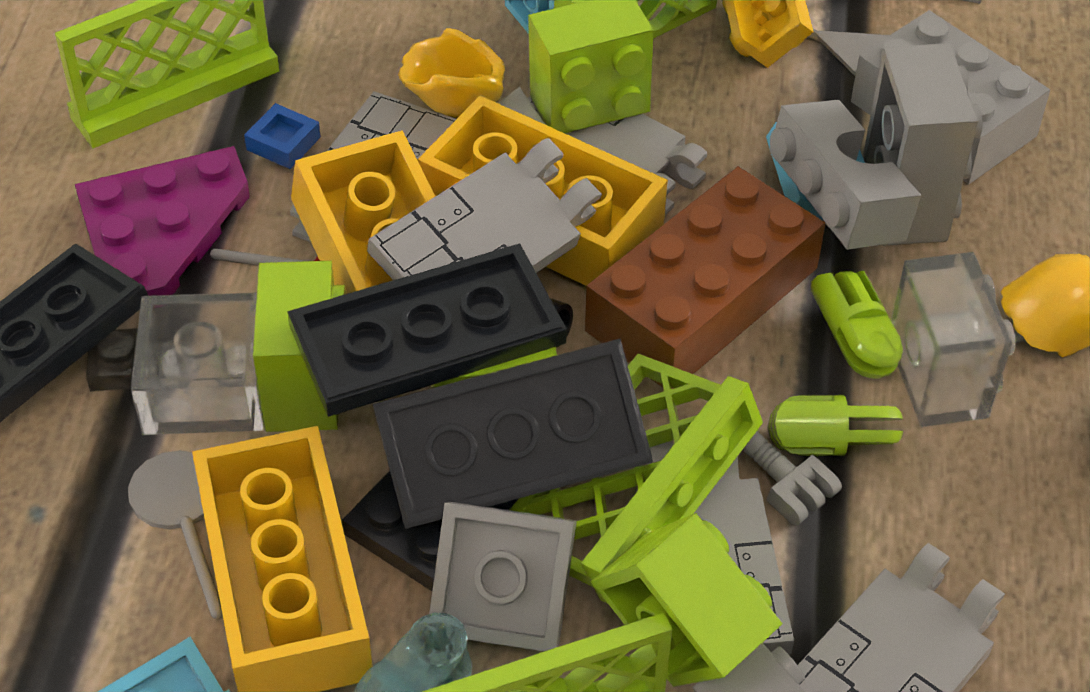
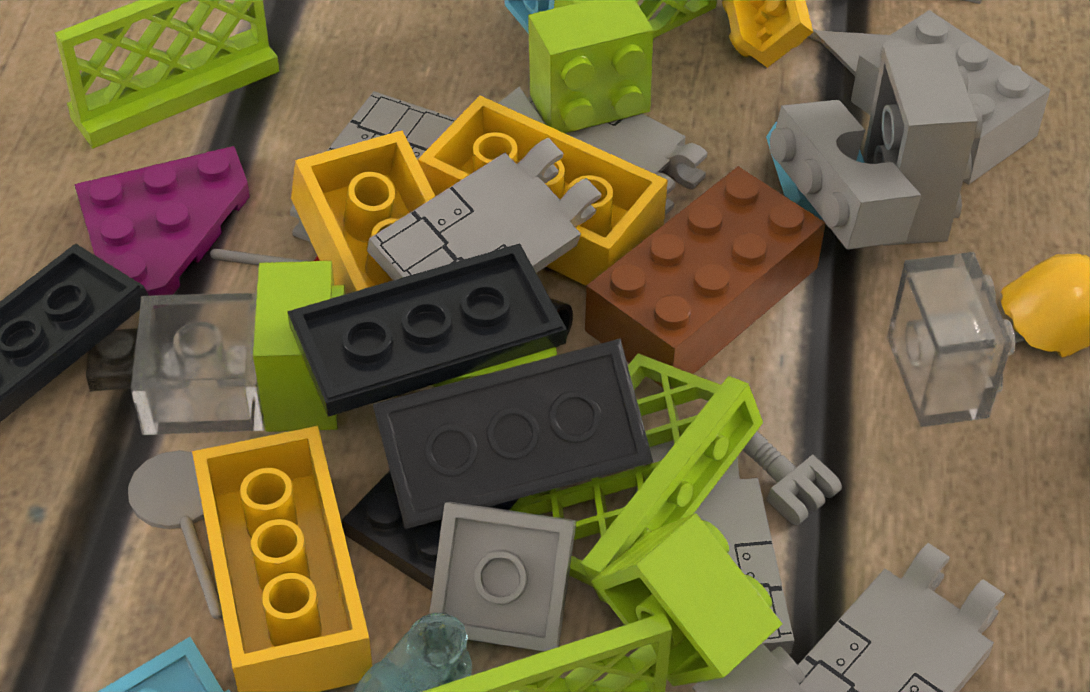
blue plate [244,103,321,169] -> none
yellow hair [398,28,505,119] -> none
lime arm [767,395,903,456] -> none
lime arm [811,270,903,379] -> none

